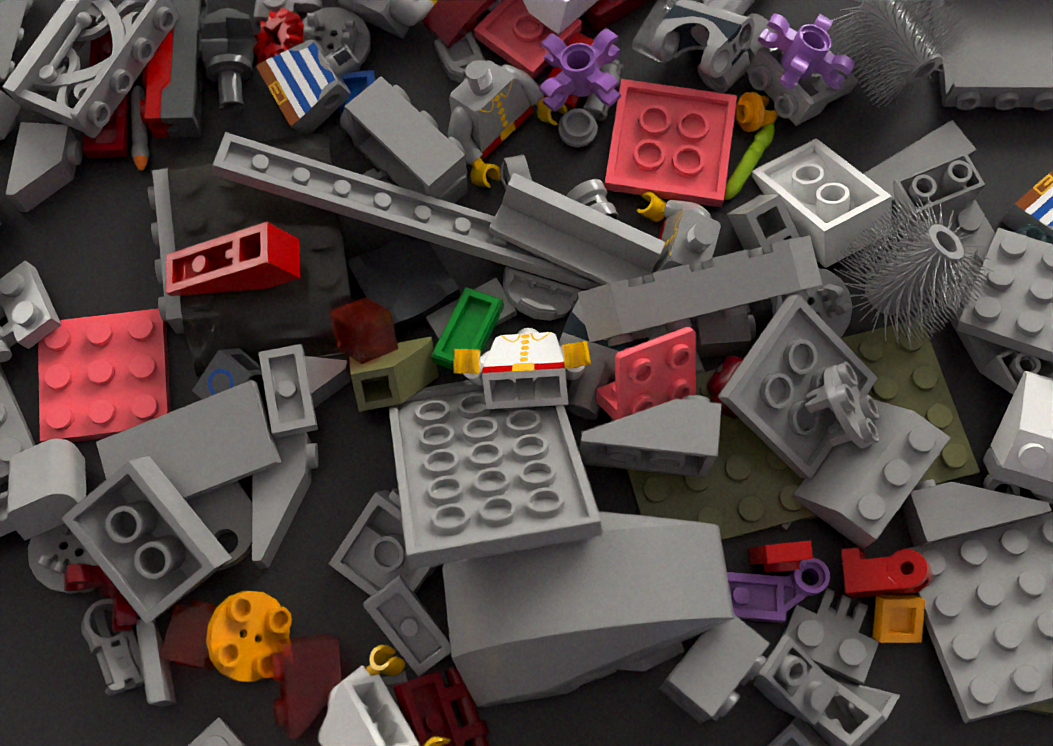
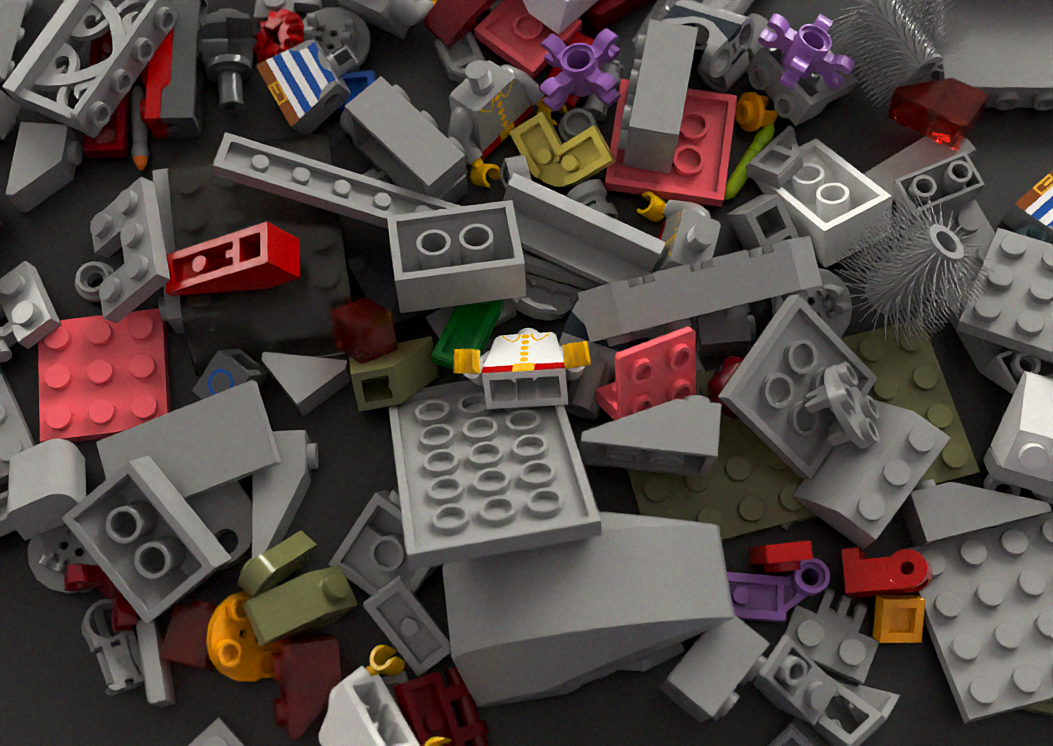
light grey hinge [39,12,92,83] -> none
light grey plate [258,344,318,438] -> none
none -> light grey plate [75,262,114,302]
none -> light grey plate [90,177,170,323]
none -> olive piece [238,530,317,598]
none -> olive slope [243,565,358,646]
none -> light grey slope [387,200,526,313]
none -> light yellow plate [509,112,616,187]
none -> light grey piece [618,19,698,174]
none -> light grey tile [746,126,803,189]
none -> clear red slope [887,78,989,151]

